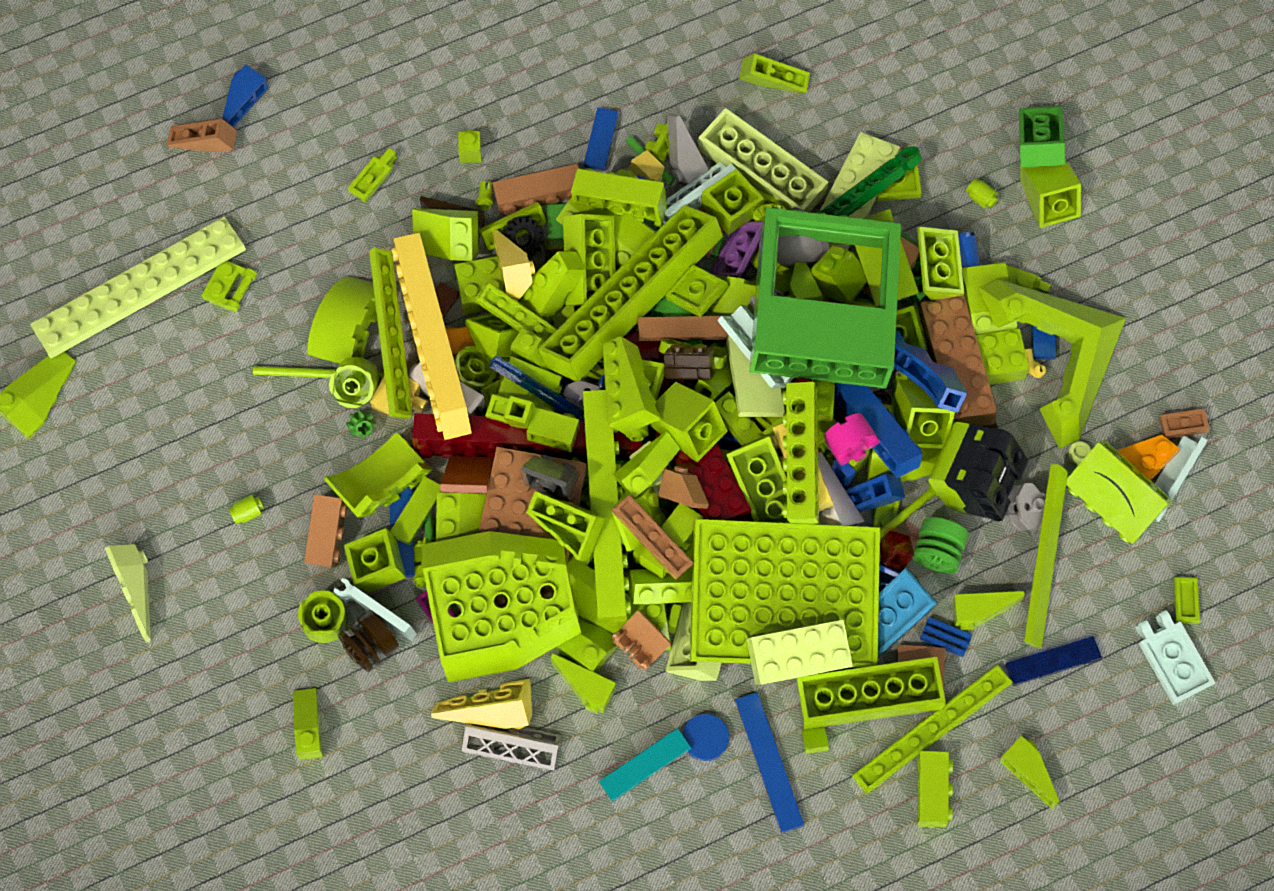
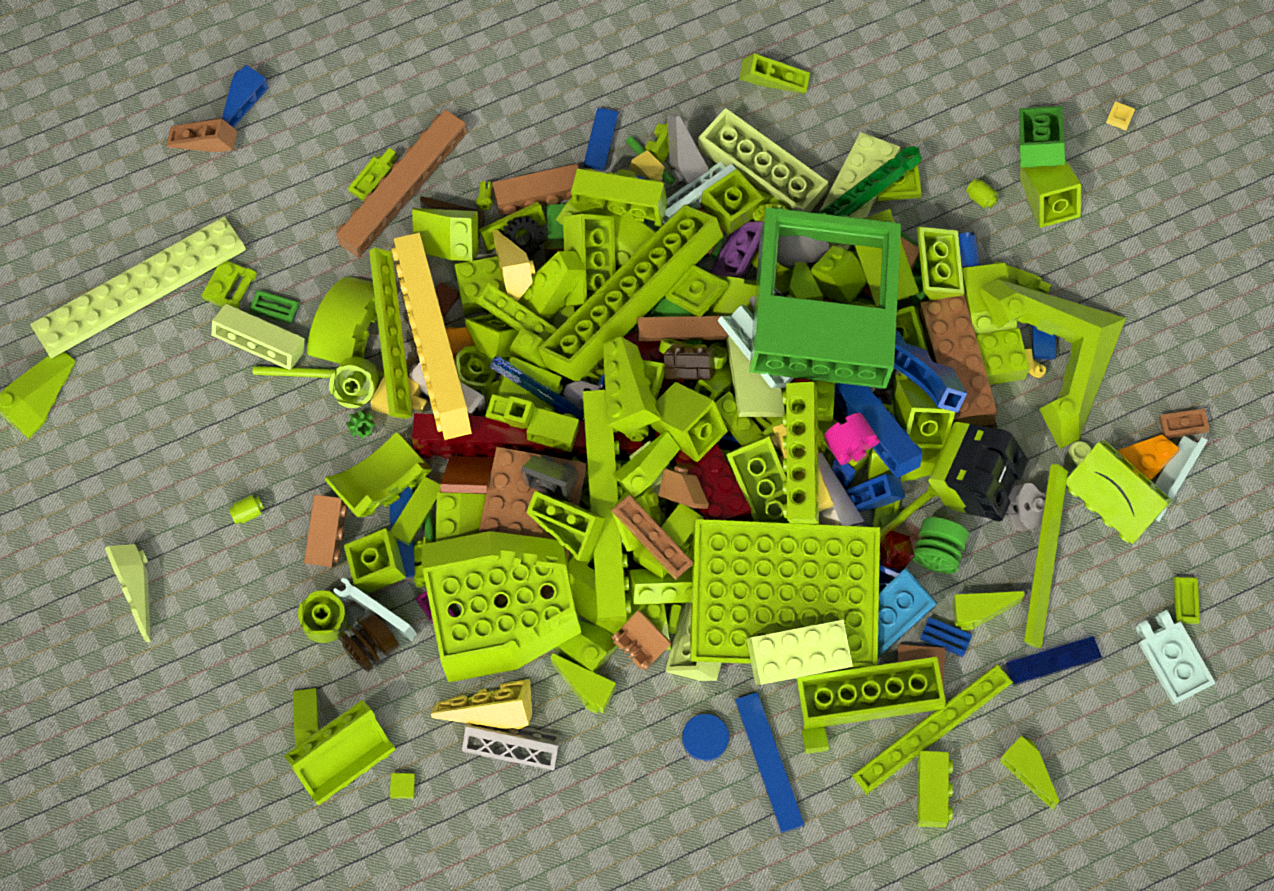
lime brick [458,130,482,163] -> none
teal tile [599,728,691,803] -> none
none -> yellowish green brick [211,304,305,370]
none -> bright green tile [250,290,300,324]
none -> lime panel [284,700,396,805]
none -> medium nougat brick [336,109,467,258]
none -> lime tile [390,773,415,799]
none -> light yellow tile [1106,101,1135,130]

